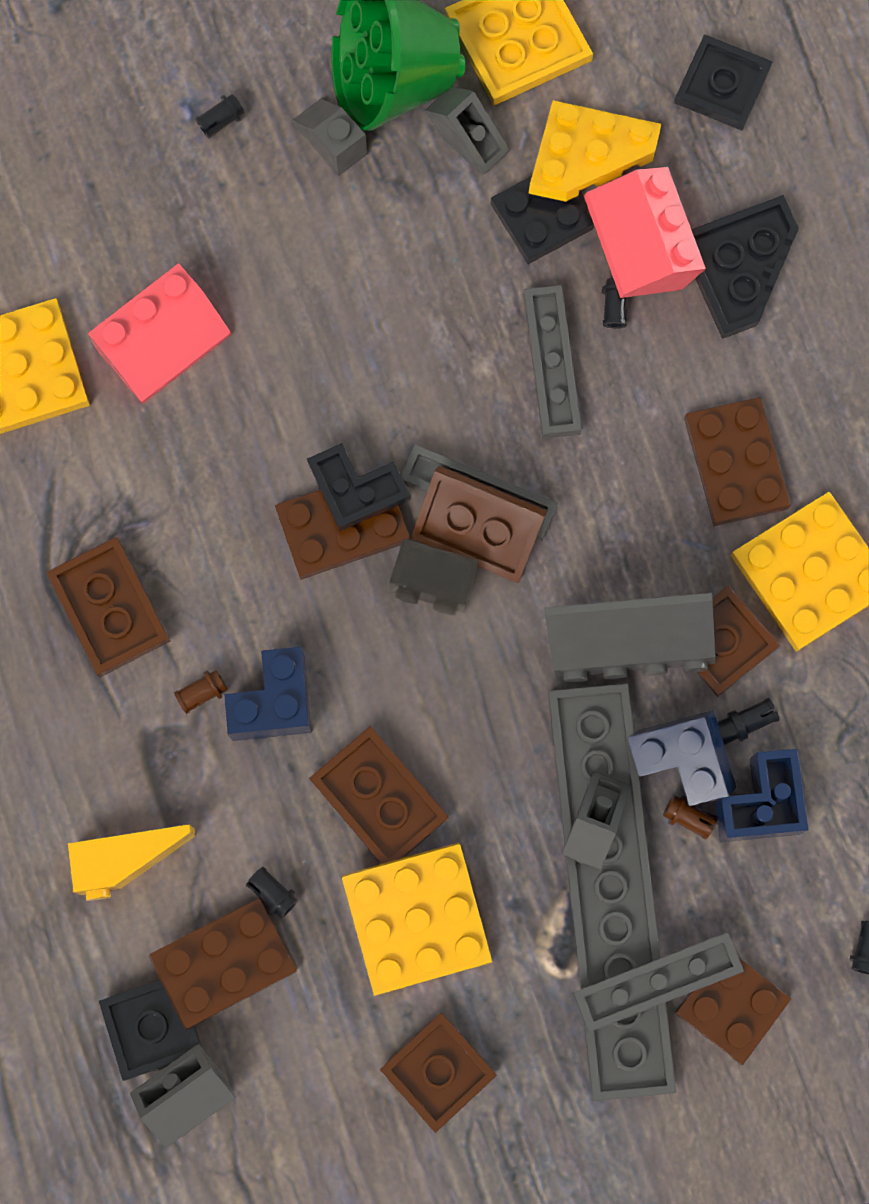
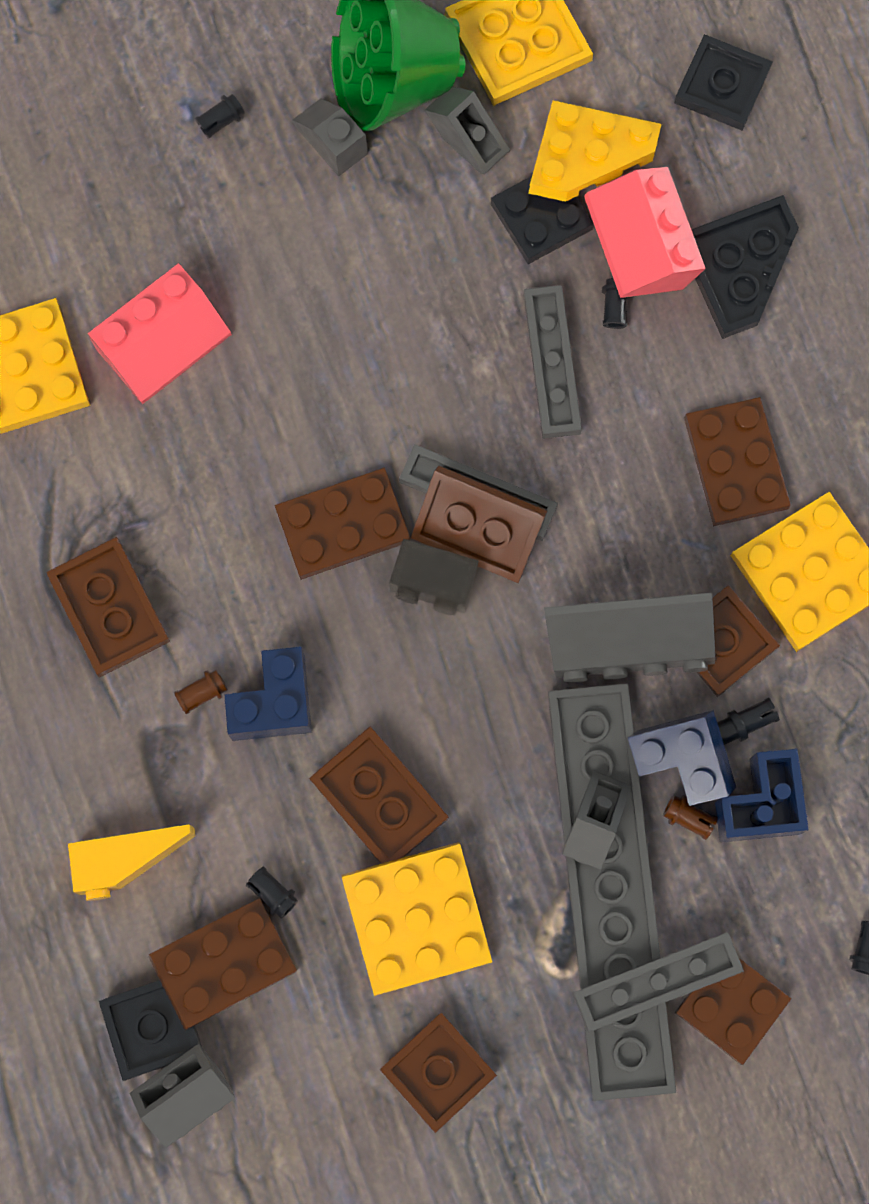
black plate [307,443,411,532] -> none

